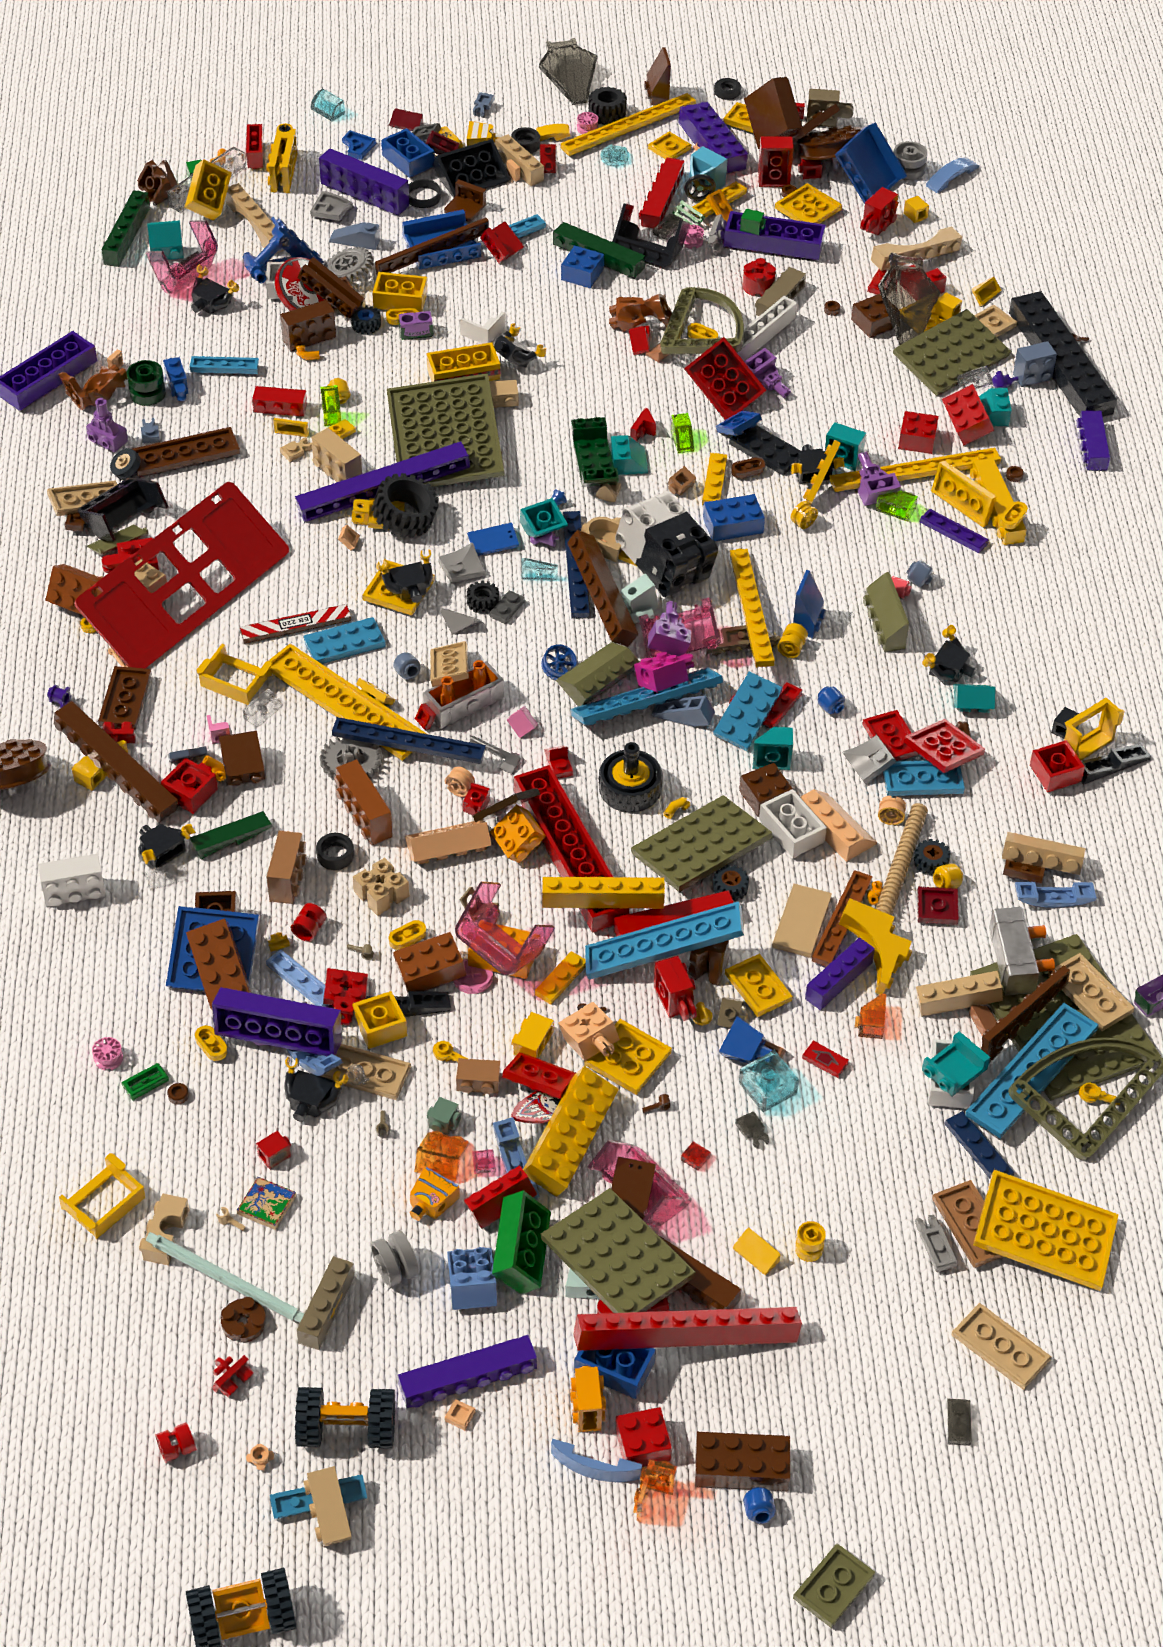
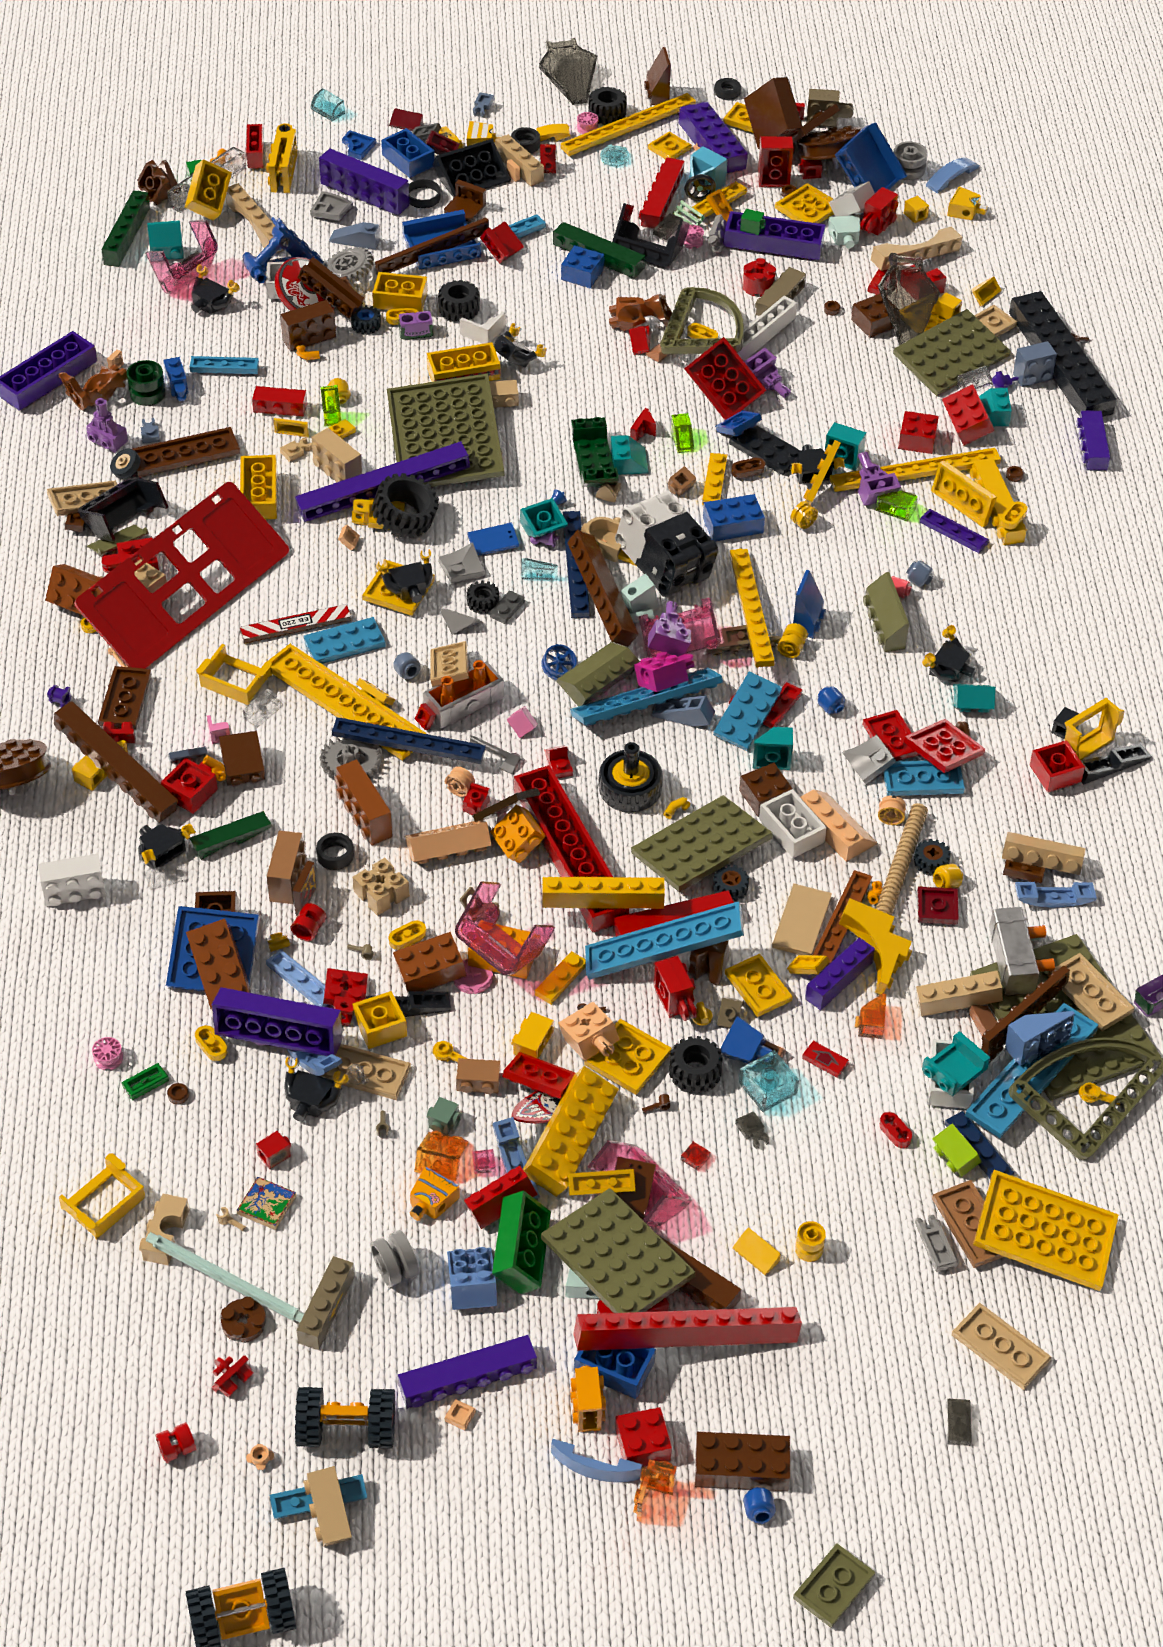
none -> yellow brick [240,455,277,519]
none -> reddish brown tile [293,861,317,916]
none -> black tyre [438,280,480,322]
none -> yellow plate [568,1169,635,1196]
none -> black tyre [669,1036,723,1094]
none -> yellow plate [787,955,830,975]
none -> light aqua torso [828,215,860,249]
none -> white brick [829,182,875,217]
none -> red beam [879,1112,912,1148]
none -> lime brick [932,1123,982,1177]
none -> yellow torso [947,186,988,220]
none -> medium blue slope [1005,1011,1075,1066]

